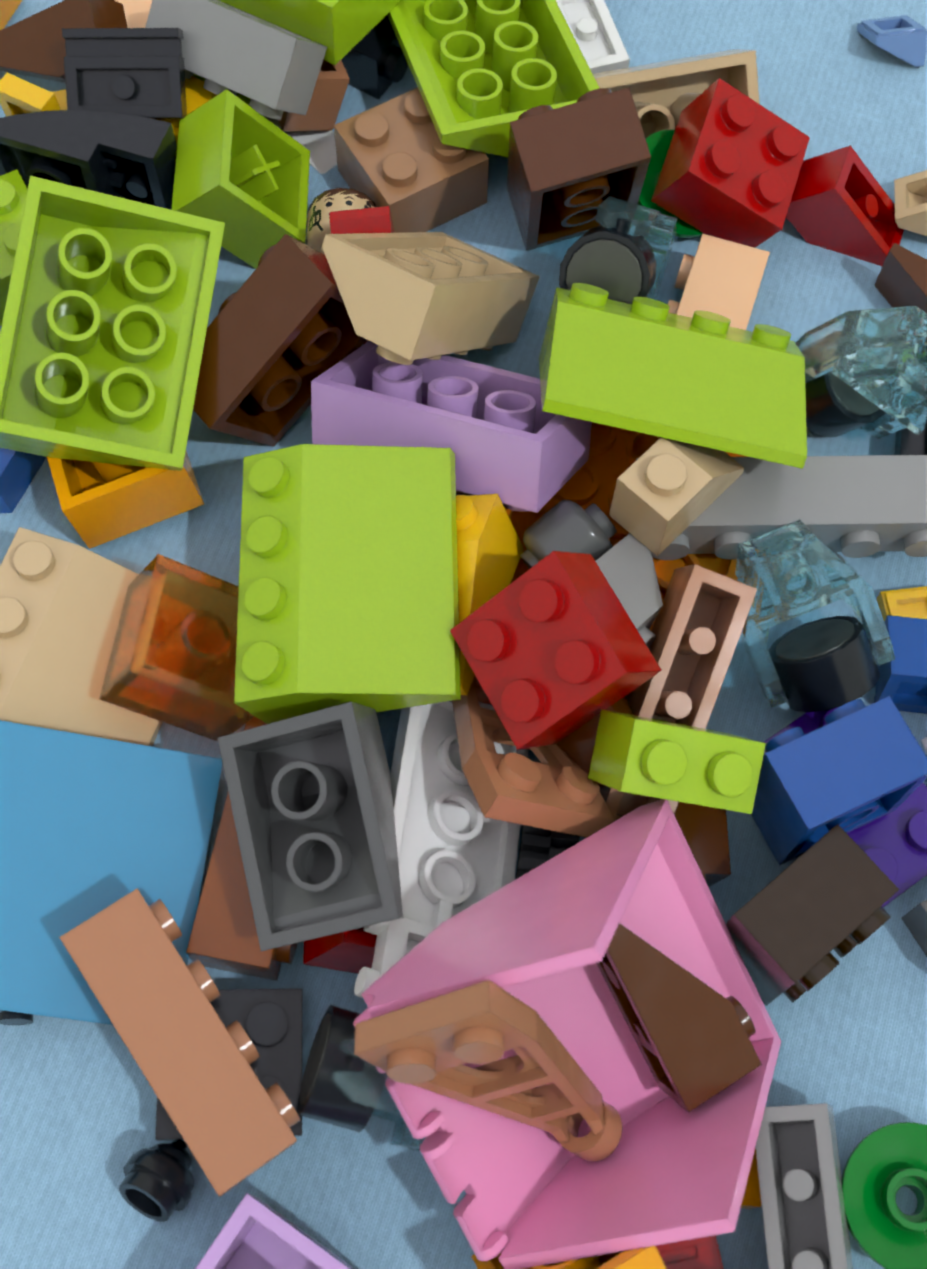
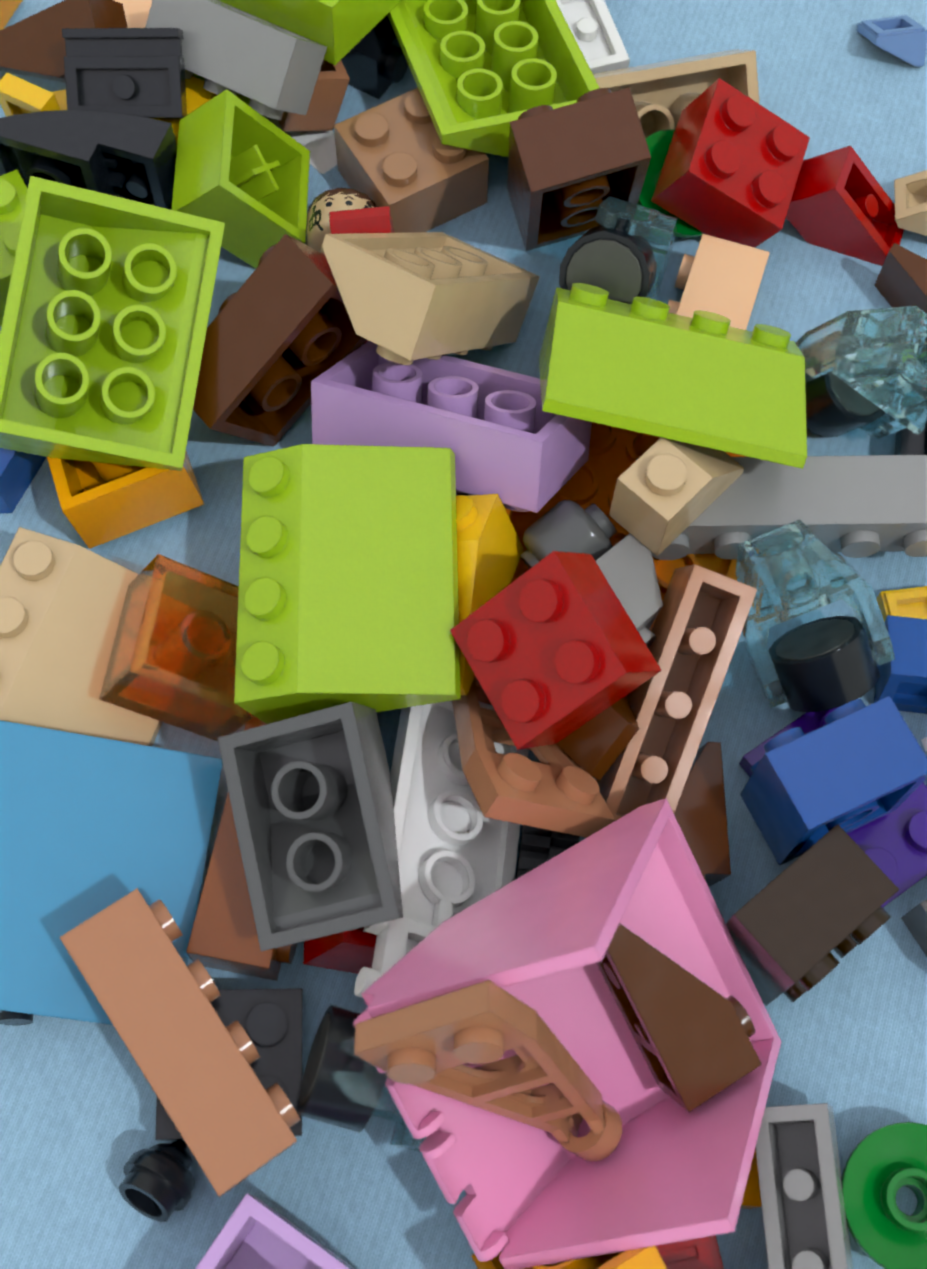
lime brick [588,709,766,814] -> none

